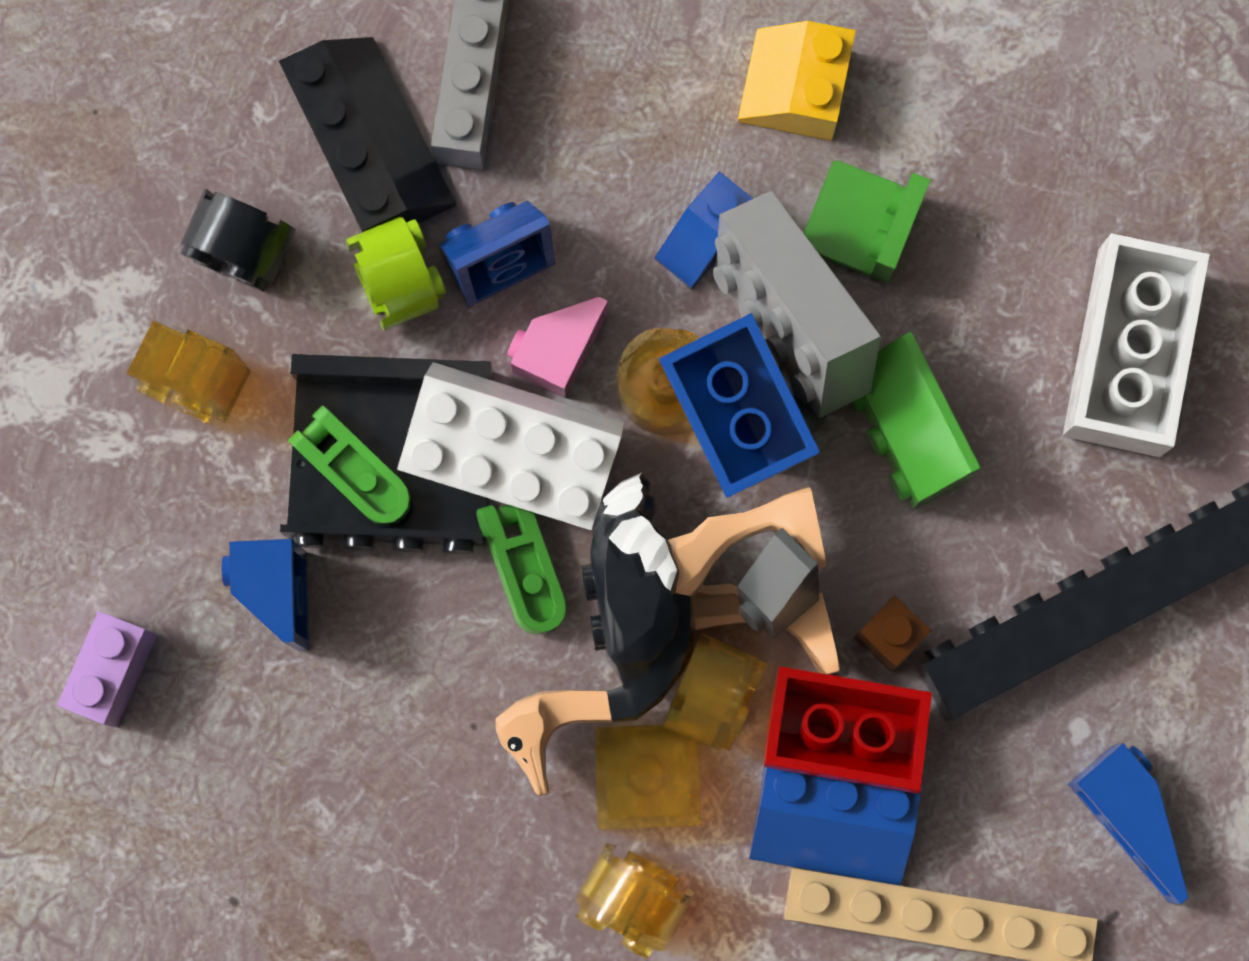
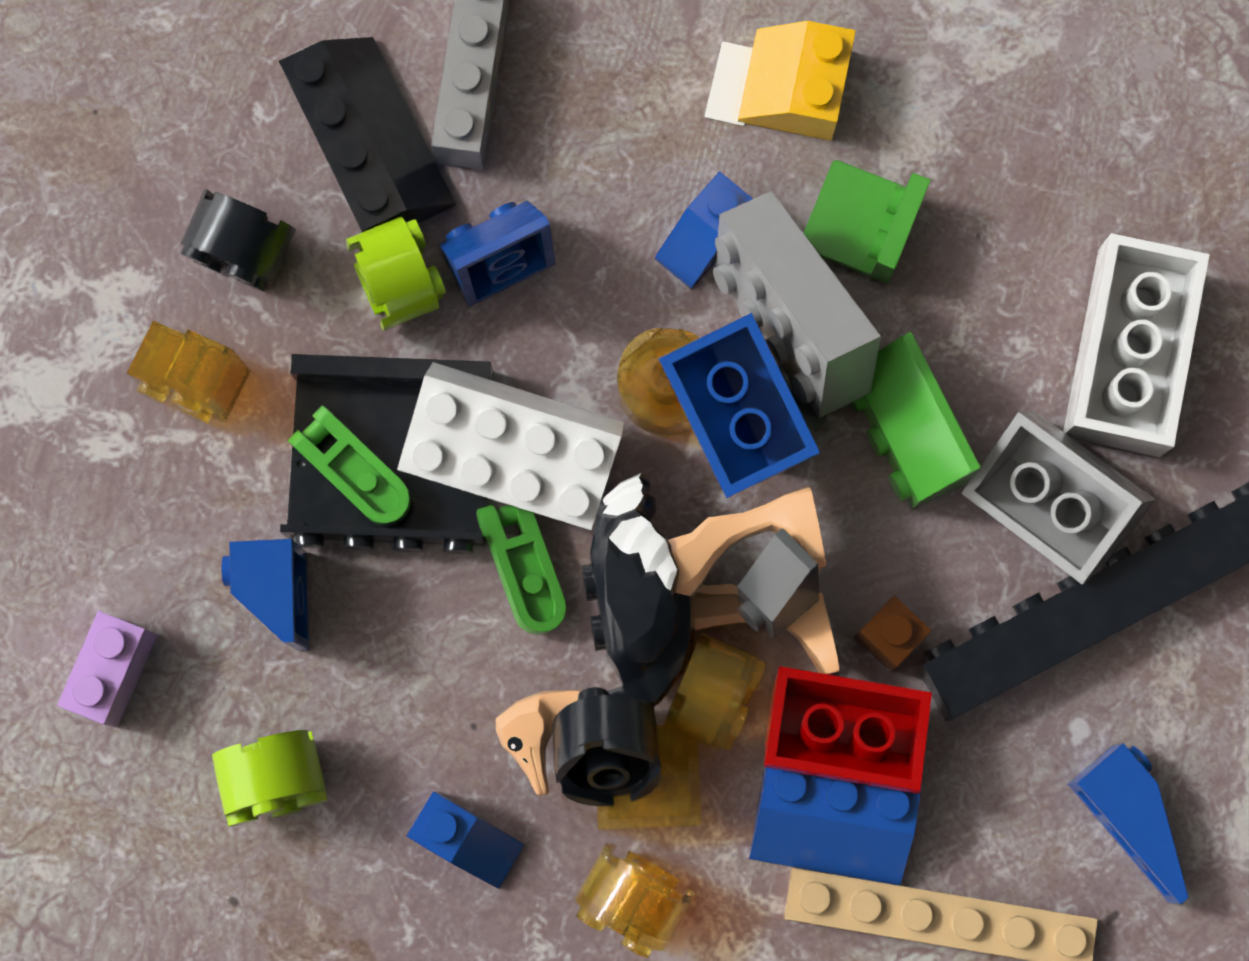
bright pink slope [507,297,608,398] -> none
none -> lime brick [211,730,328,827]
none -> blue slope [406,791,525,889]
none -> black brick [552,687,661,807]
none -> white sticker [705,42,753,126]
none -> light grey slope [961,411,1156,585]

